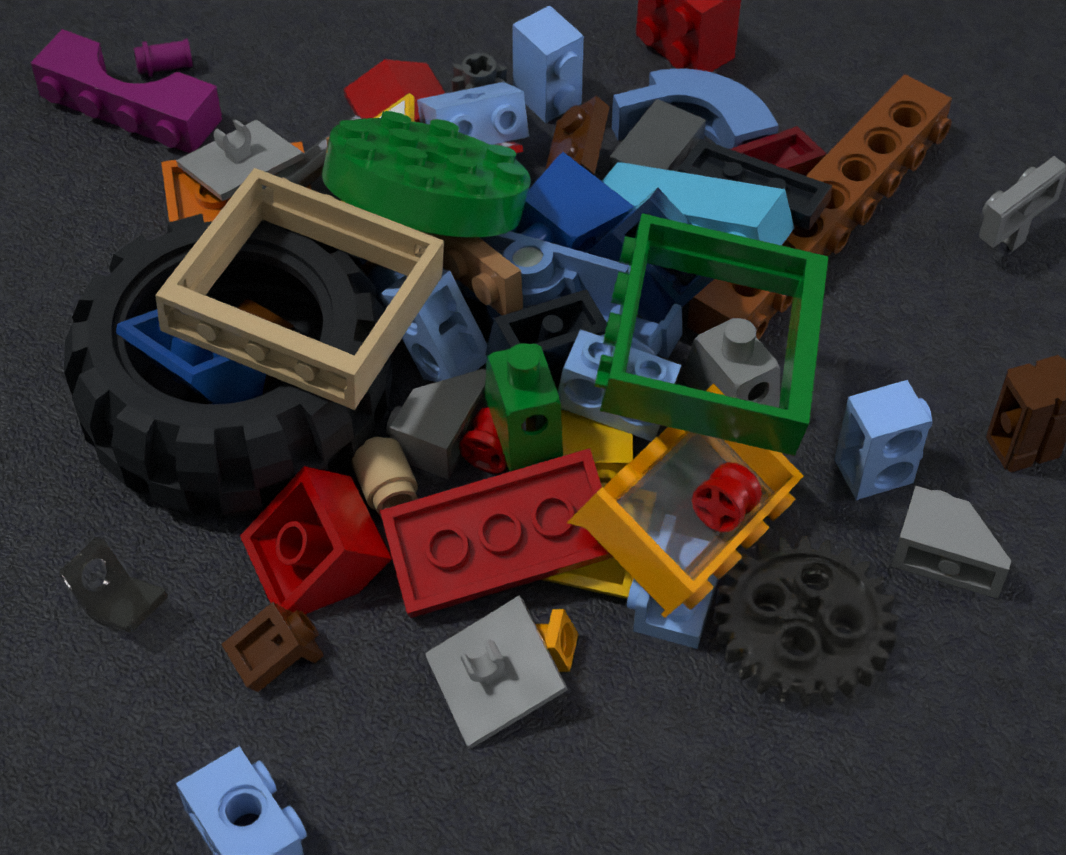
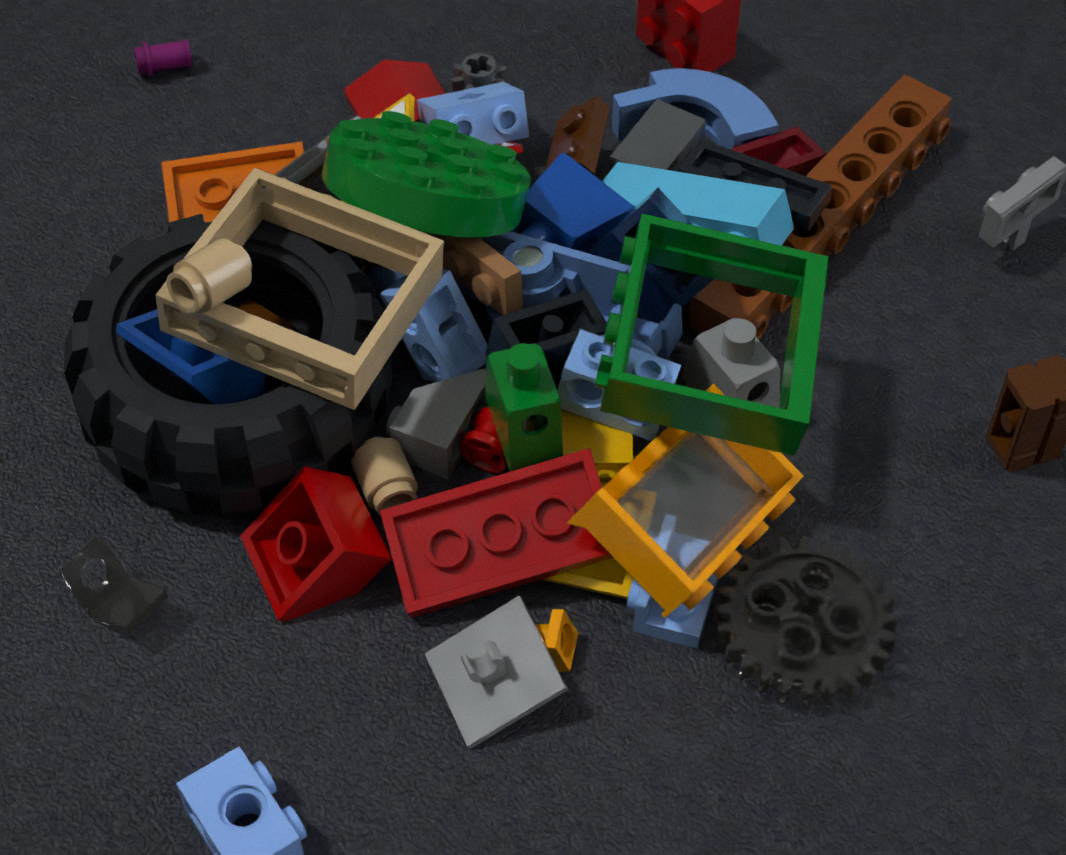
magenta arch [31,29,222,153] -> none
light grey piece [176,119,305,201] -> none
reddish brown bracket [221,602,324,692] -> none
light blue brick [513,5,584,123] -> none
red wheel [692,462,762,532] -> none
light blue brick [834,380,932,500] -> none
light grey slope [892,486,1011,599] -> none
none -> tan brick [167,238,252,313]

